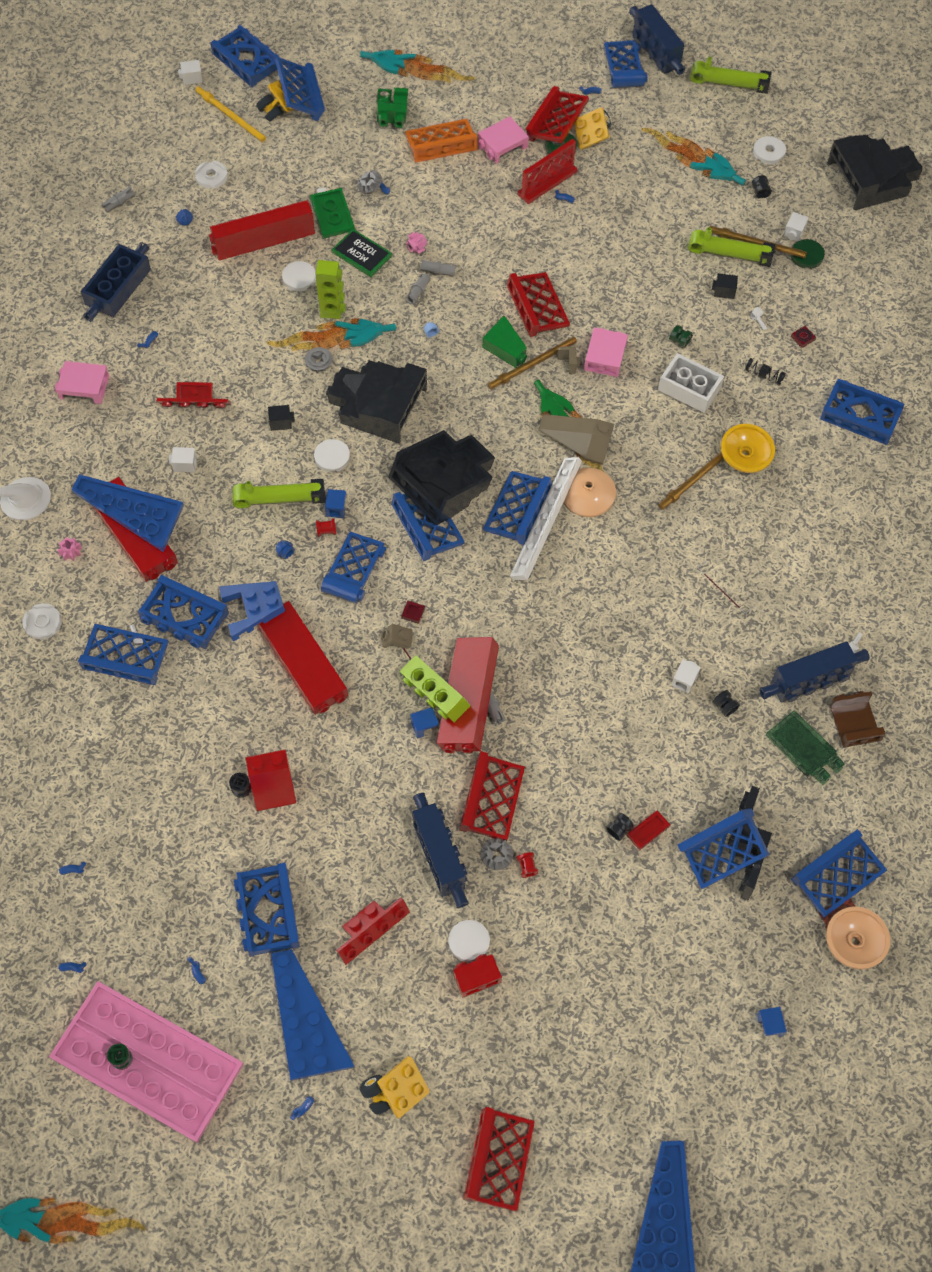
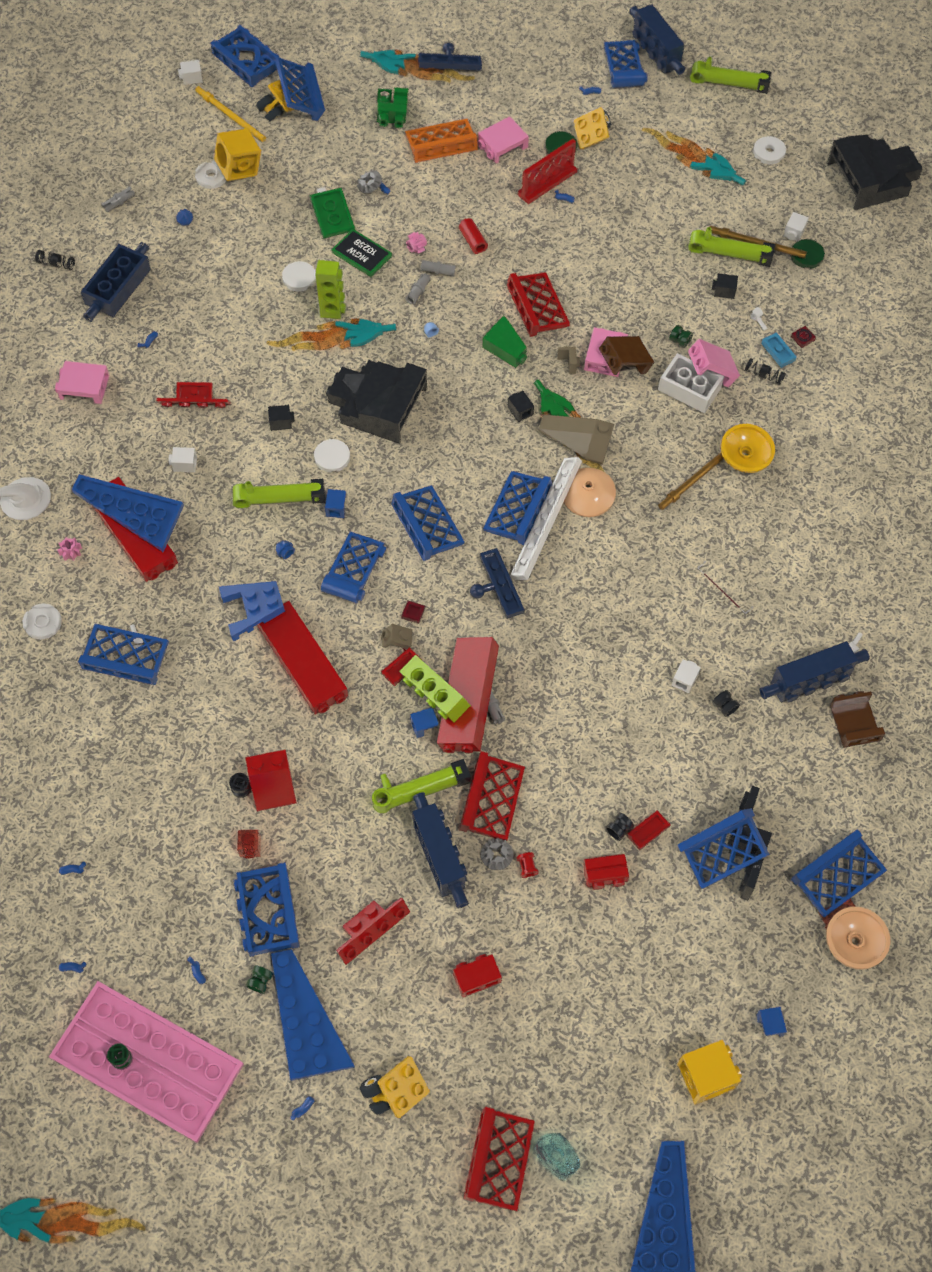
blue fence [137,575,229,650] -> none
red brick [208,200,315,261] -> none
light grey gear [305,347,333,373] -> none
red bush [316,518,336,537] -> none
black panel [388,430,496,525] -> none
white tile [448,920,490,962] -> none
pearl gold bar [488,336,577,389] -> none
red fence [526,86,589,143] -> none
black wheel [752,175,772,199] -> none
clear green tile [766,710,845,785] -> none
blue fence [820,379,905,445] -> none
none -> black piece [35,250,75,270]
none -> yellow brick [214,128,261,181]
none -> clear red brick [237,830,261,859]
none -> dark green wheel [245,965,273,994]
none -> lime piece [372,759,471,813]
none -> red tile [381,647,423,686]
none -> dark blue plate [418,42,482,71]
none -> red brick [459,218,488,254]
none -> dark blue plate [470,548,525,619]
none -> black brick [507,390,534,422]
none -> clear light blue piece [535,1133,580,1181]
none -> red brick [583,854,629,890]
none -> reddish brown panel [599,336,655,375]
none -> yellow brick [677,1039,742,1105]
none -> bright pink panel [688,339,740,387]
none -> dark azure plate [761,332,797,368]

